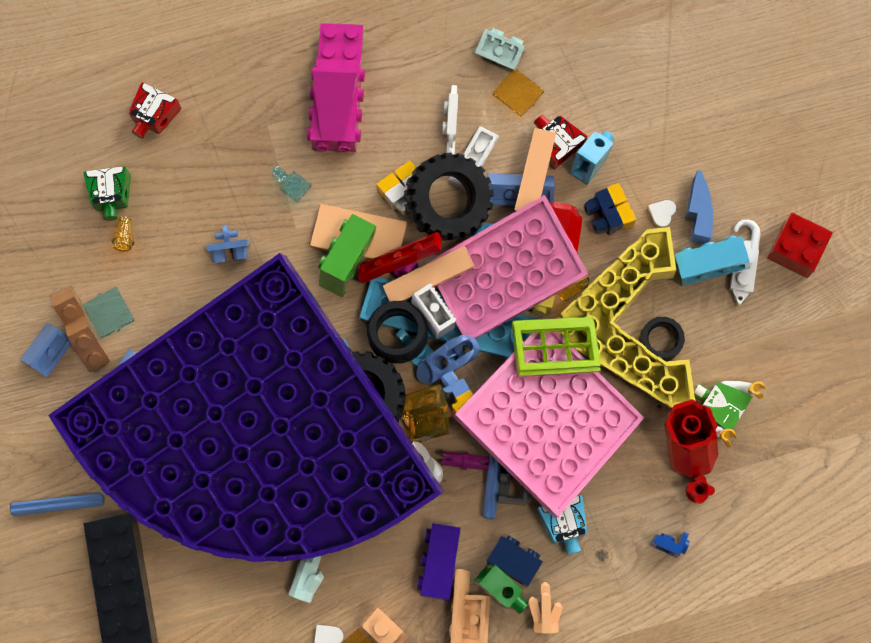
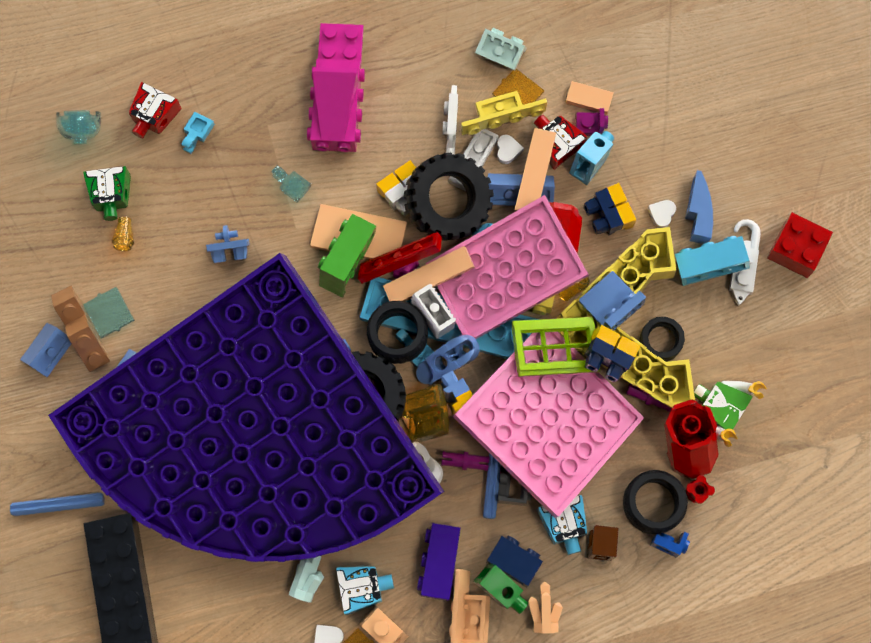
none -> clear light blue cylinder [56,110,101,144]
none -> medium azure plate [181,112,215,154]
none -> torso [336,567,394,615]
none -> light yellow bracket [461,91,547,135]
none -> white tile [497,135,524,164]
none -> light nougat tile [566,81,614,115]
none -> magenta bracket [576,108,608,136]
none -> medium blue bracket [579,271,646,331]
none -> dark blue hips [584,325,641,382]
none -> reddish brown panel [587,525,619,561]
none -> black tyre [623,470,688,534]
none -> magenta pin [626,383,671,412]

